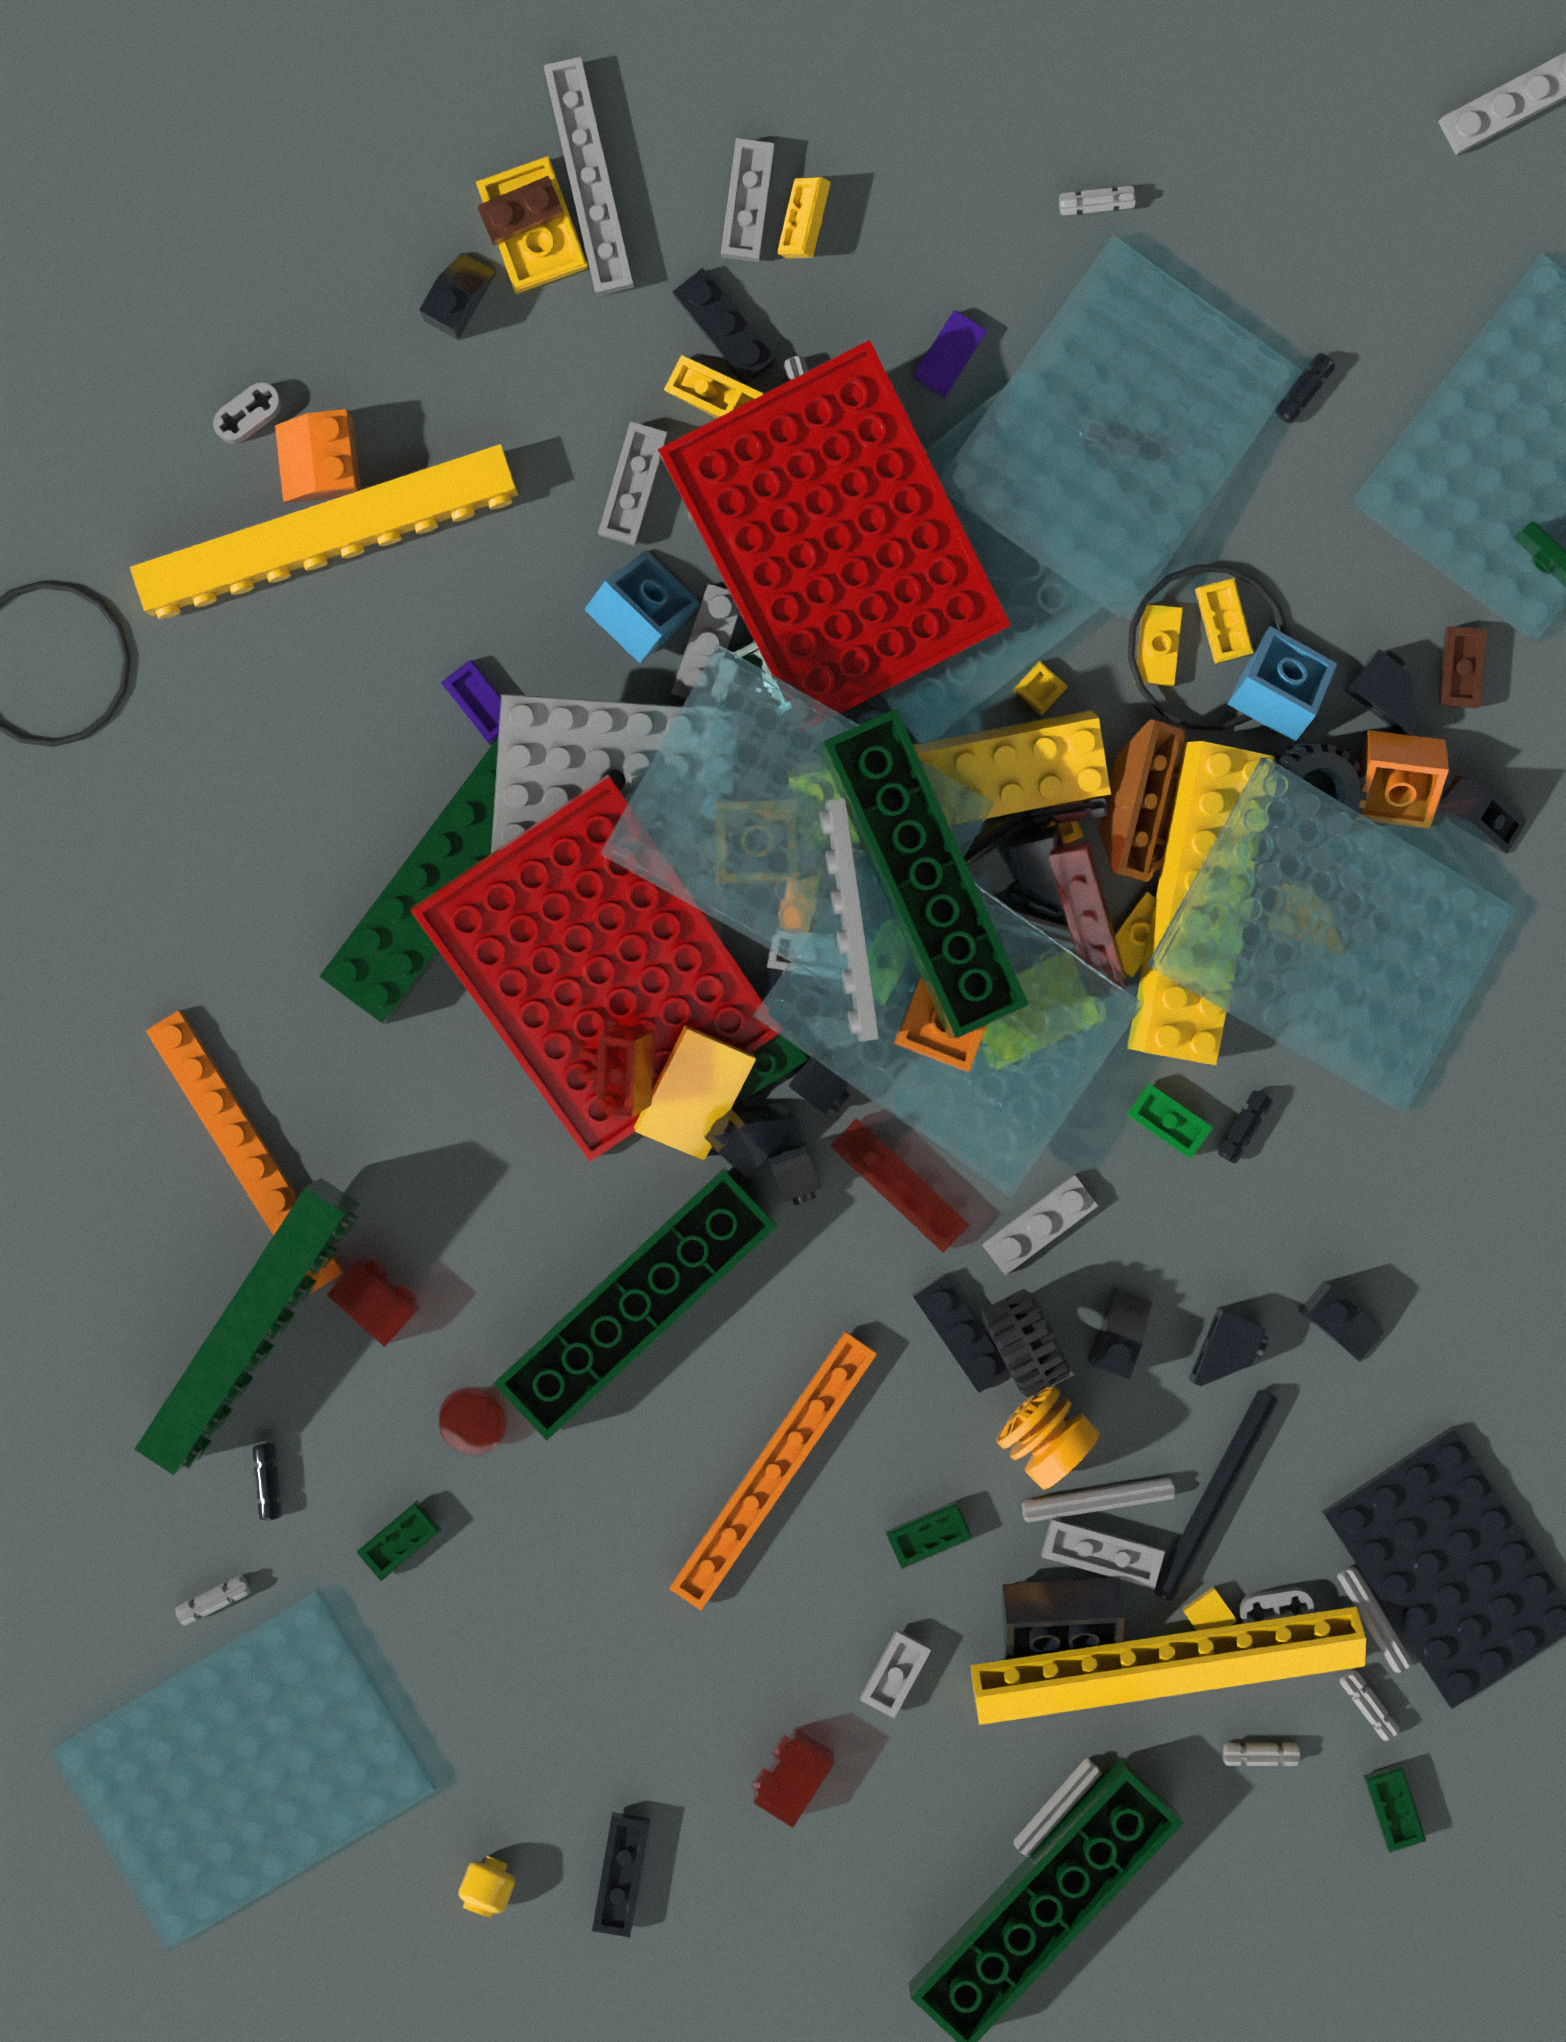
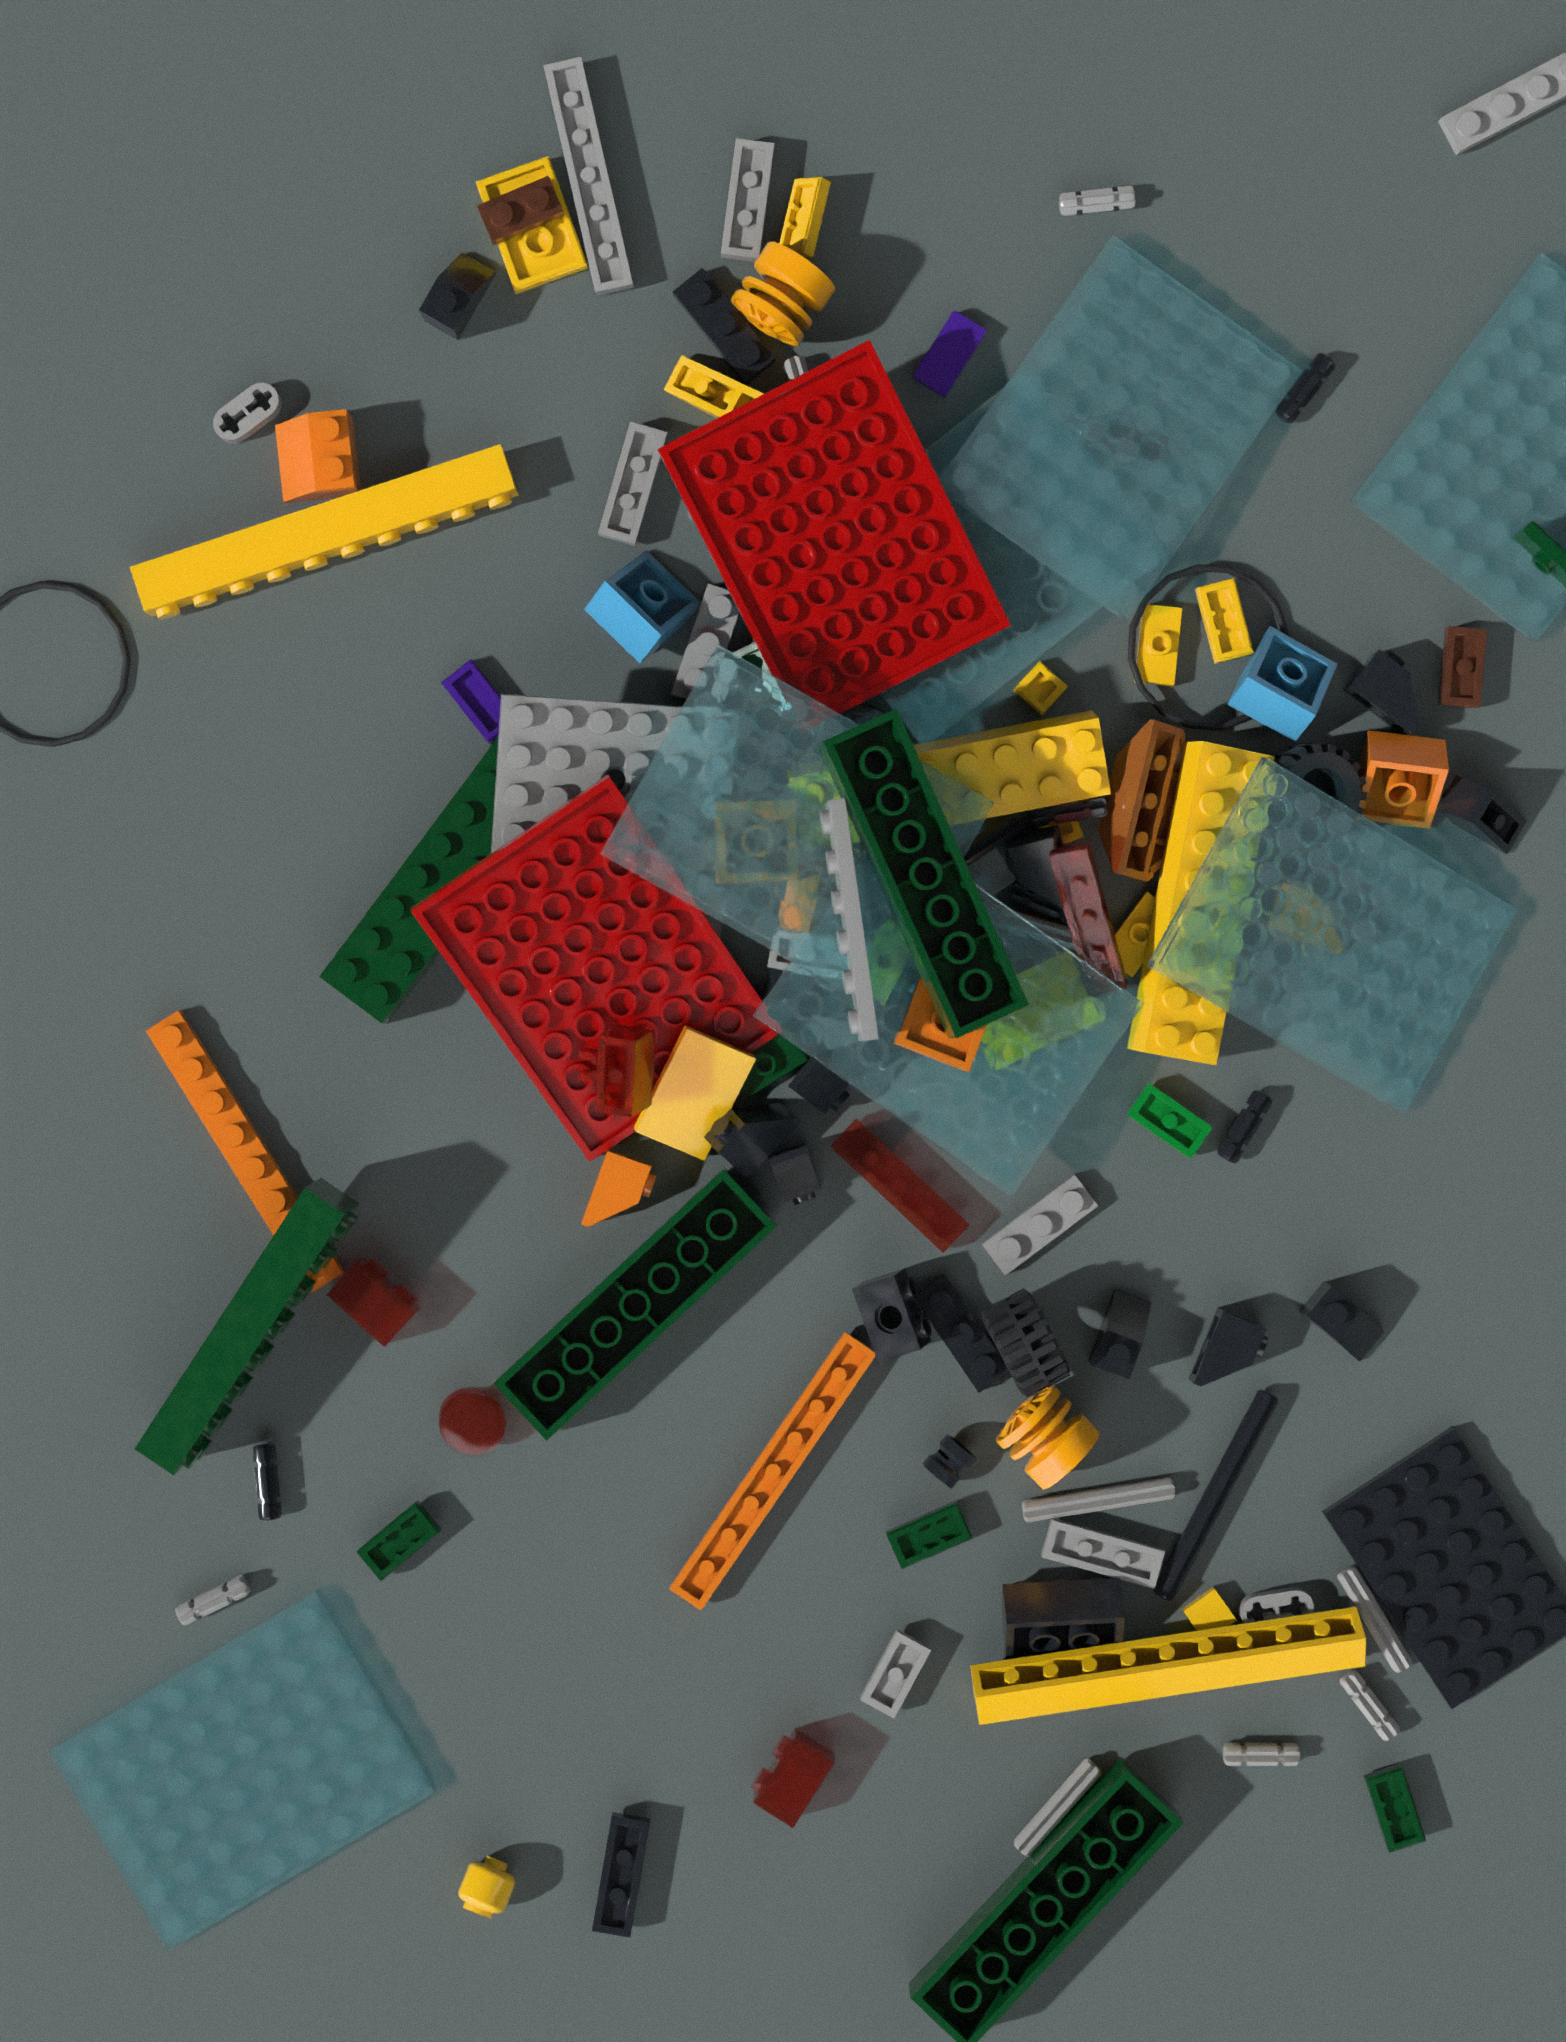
none -> orange slope [581,1149,657,1227]
none -> light orange wheel [731,242,835,346]
none -> black brick [852,1268,932,1363]
none -> black wheel [922,1434,977,1489]

